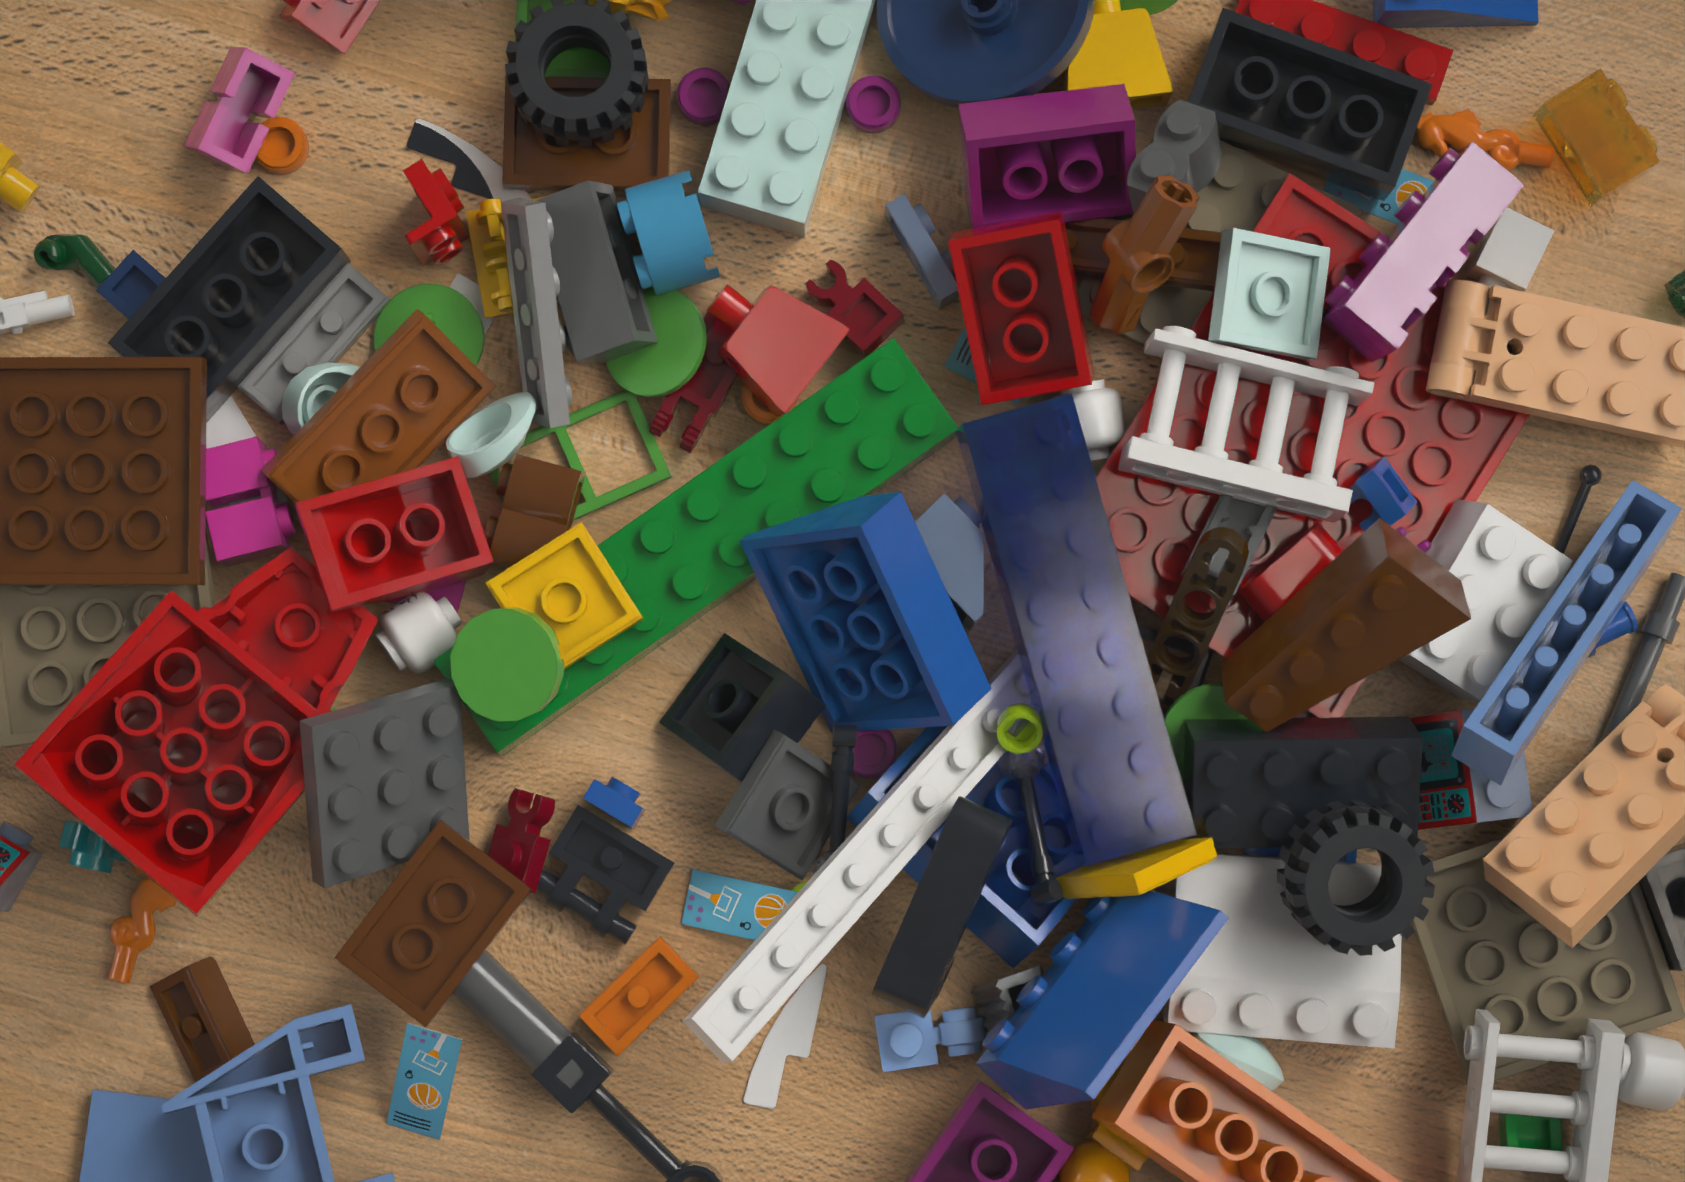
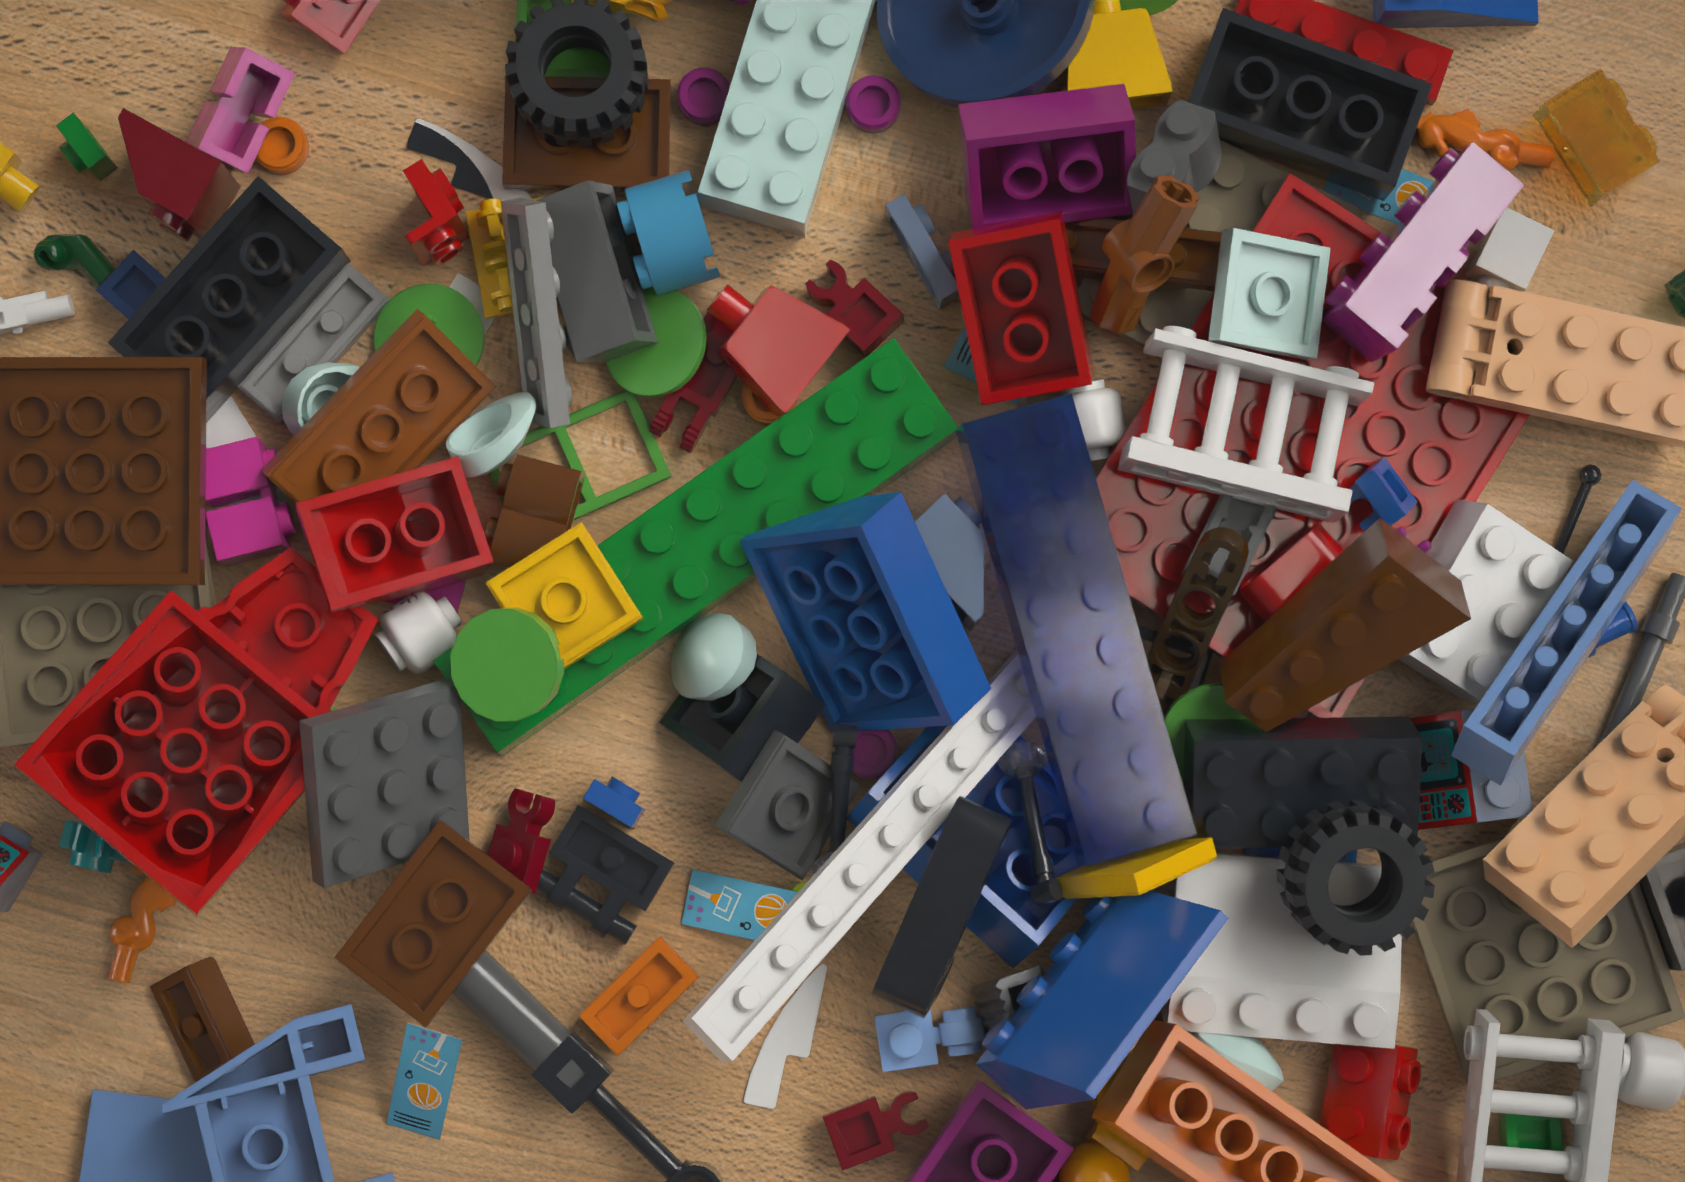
lime hinge [997,703,1043,754] -> none
none -> green plate [55,112,118,181]
none -> dark red slope [118,108,241,242]
none -> light aqua hat [671,612,757,700]
none -> dark red plate [822,1091,929,1171]
none -> red bracket [1320,1044,1421,1160]

